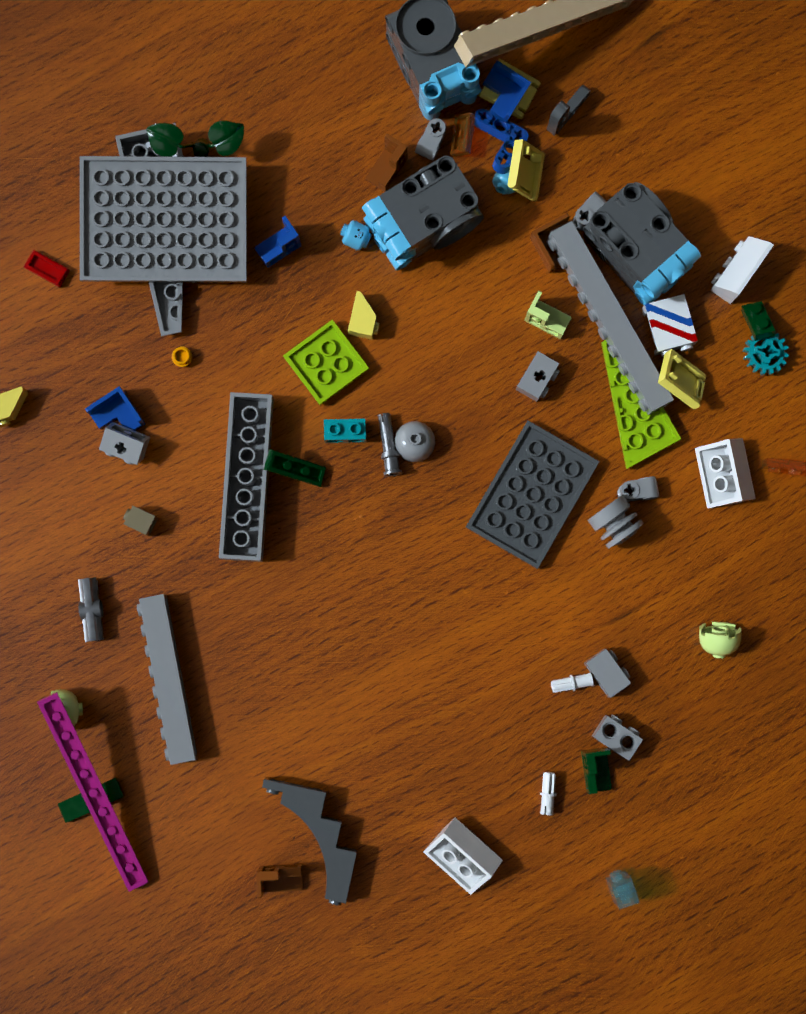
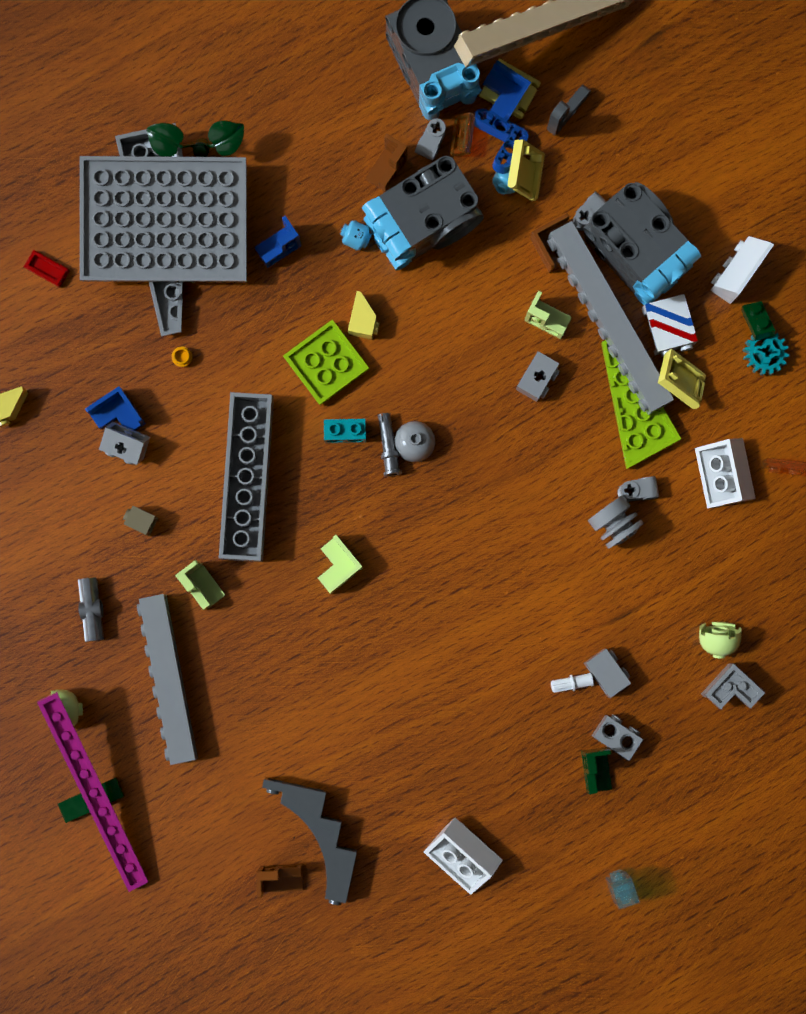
dark green tile [264,450,326,487] -> none
dark grey plate [465,421,599,569] -> none
white axle [540,772,557,815] -> none
none -> yellowish green panel [175,560,225,610]
none -> yellowish green panel [318,535,363,594]
none -> light grey panel [701,664,765,709]

